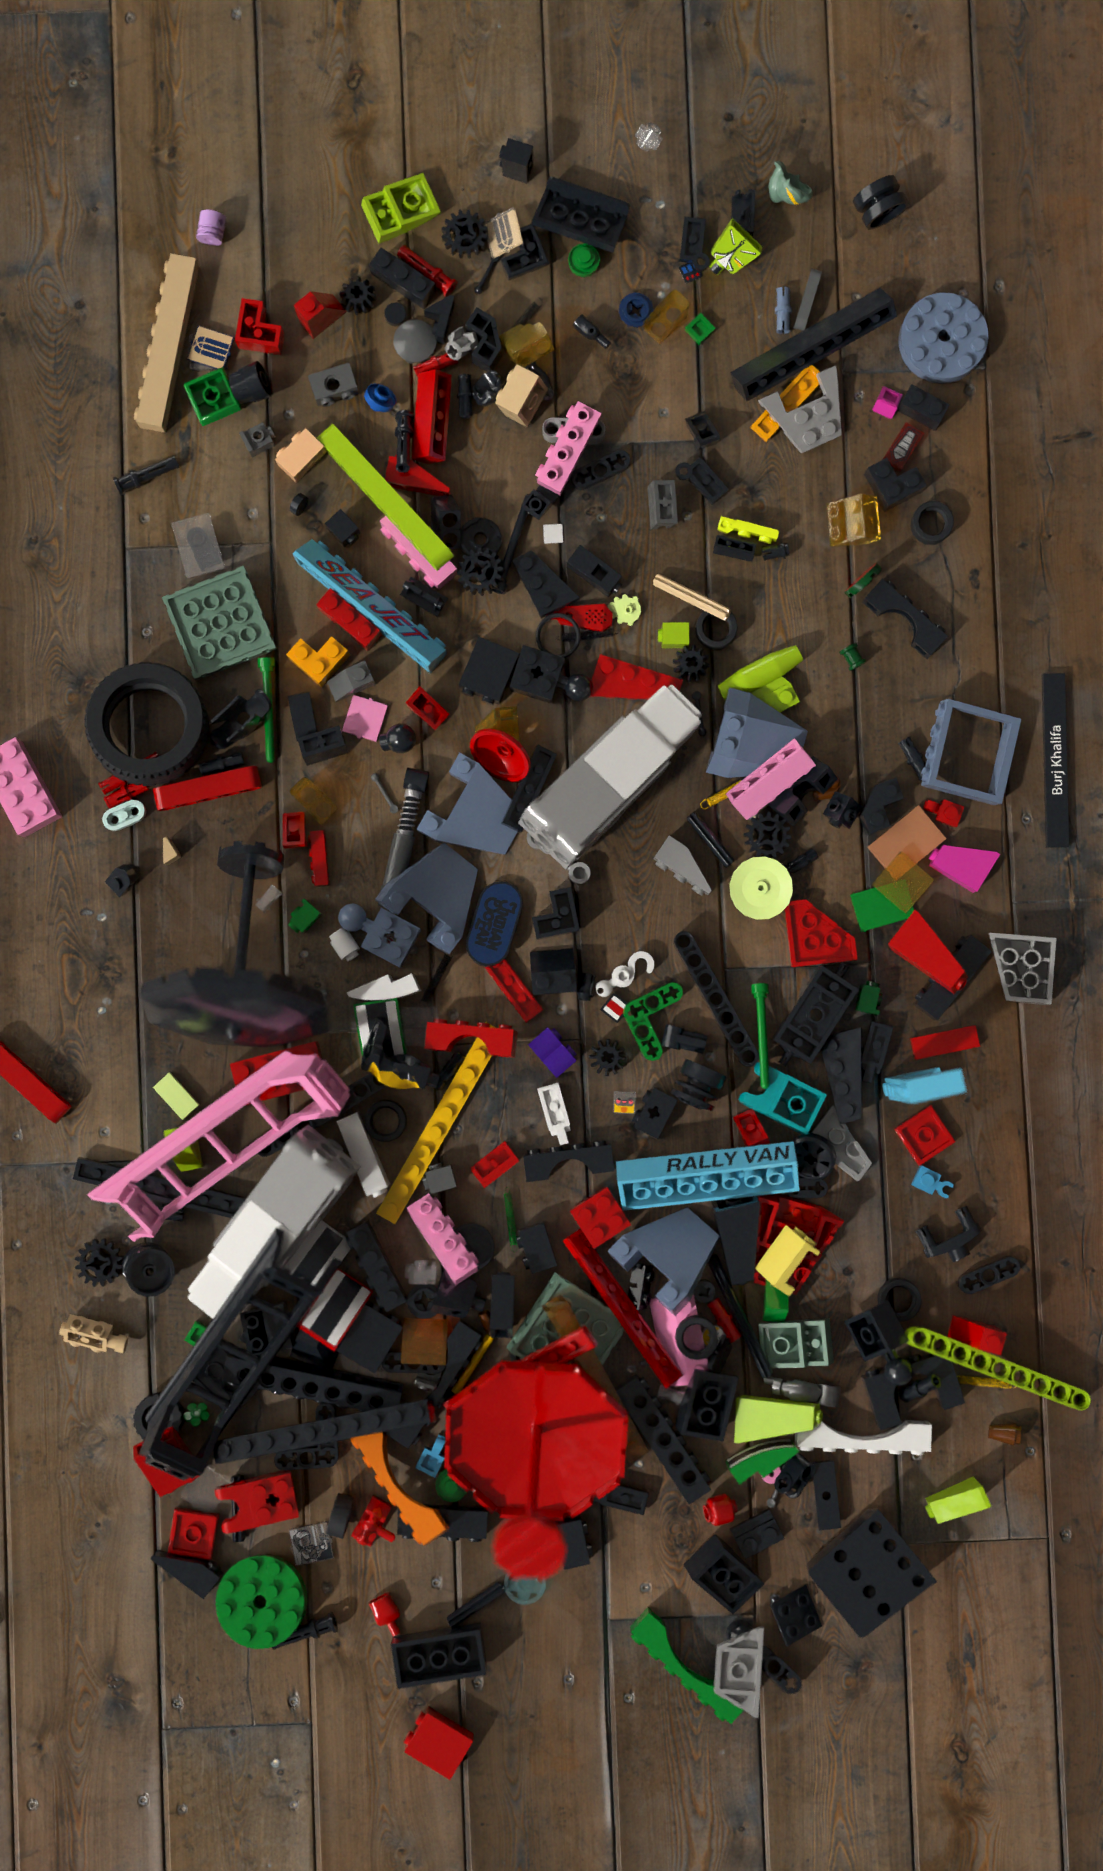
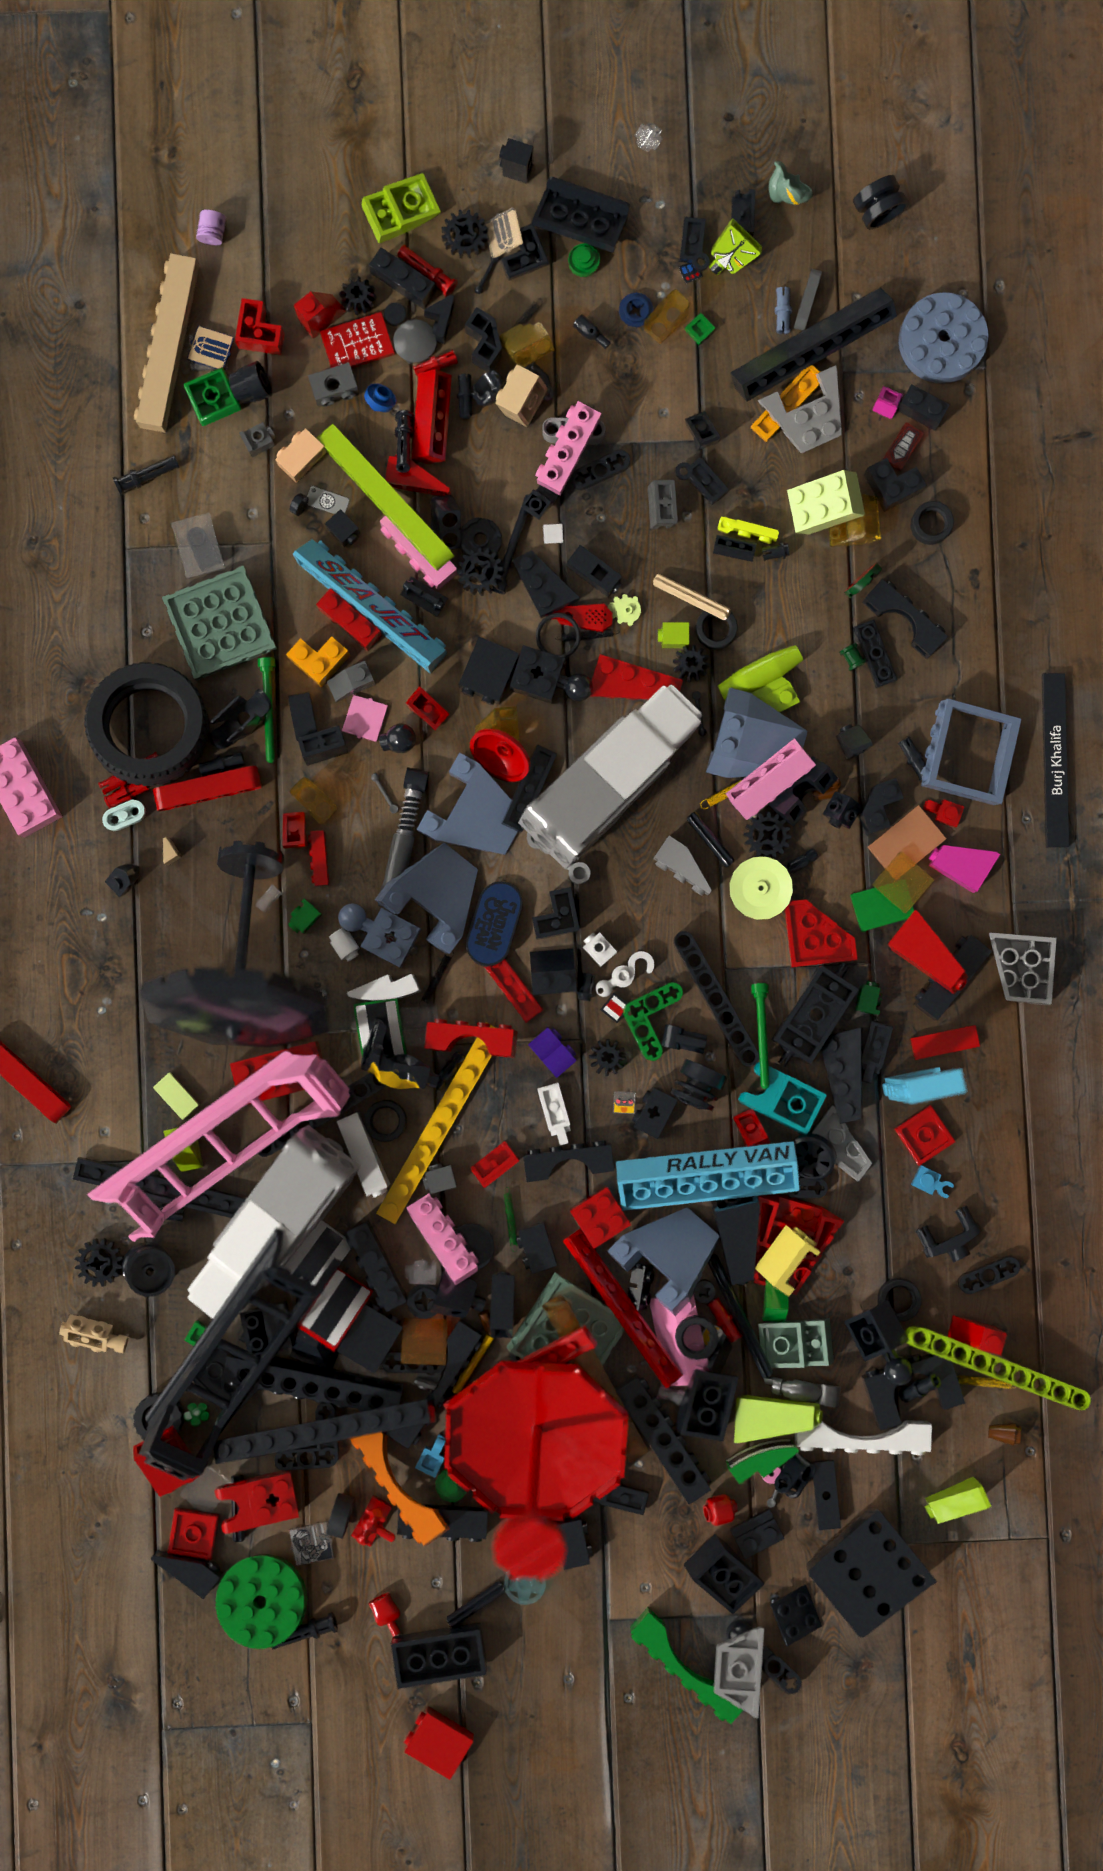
light grey piece [445,327,479,360] -> none
none -> light grey sticker [307,486,349,514]
none -> red tile [319,312,395,368]
none -> white brick [583,932,617,967]
none -> yellowish green brick [787,470,865,535]
none -> black slope [836,724,873,760]
none -> black tile [853,620,898,689]

